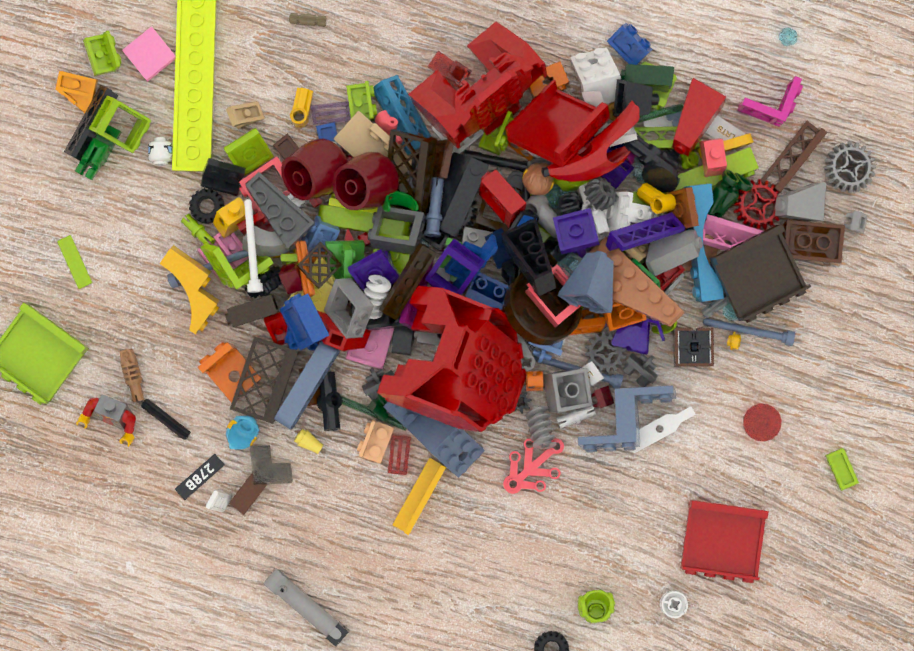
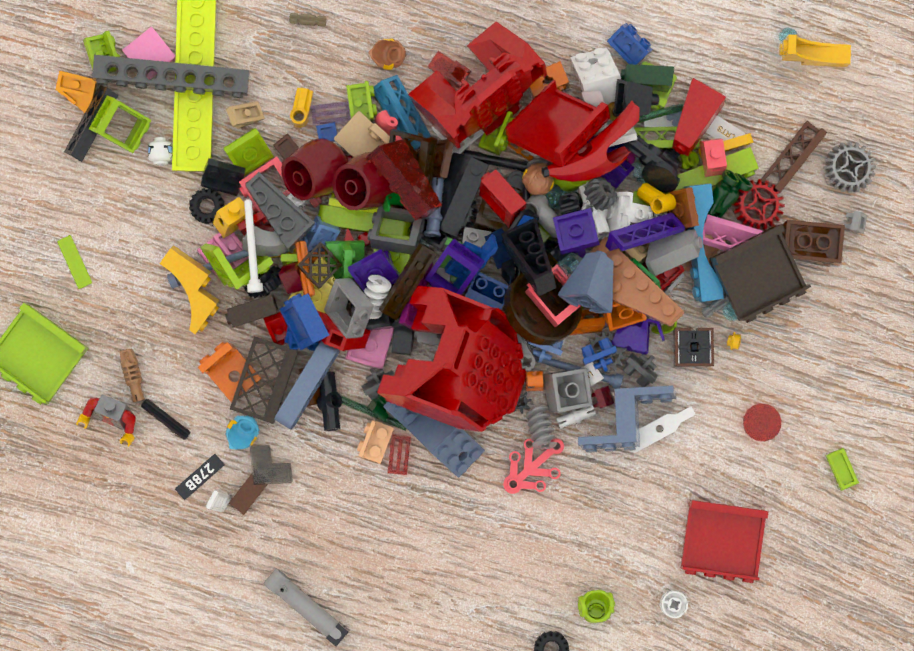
green plate [75,125,122,180] -> none
lime pin [181,214,216,245] -> none
light yellow cone [294,429,324,454] -> none
yellow fence [392,457,446,535] -> none
sand blue piece [703,318,795,346] -> none
dark pink bracket [737,76,803,127] -> none
light grey slope [775,182,826,222] -> none
none -> dark grey brick [92,55,250,98]
none -> clear red wedge [365,139,442,220]
none -> nougat hair [368,38,406,70]
none -> blue hips [581,337,617,372]
none -> yellow arch [779,34,851,67]

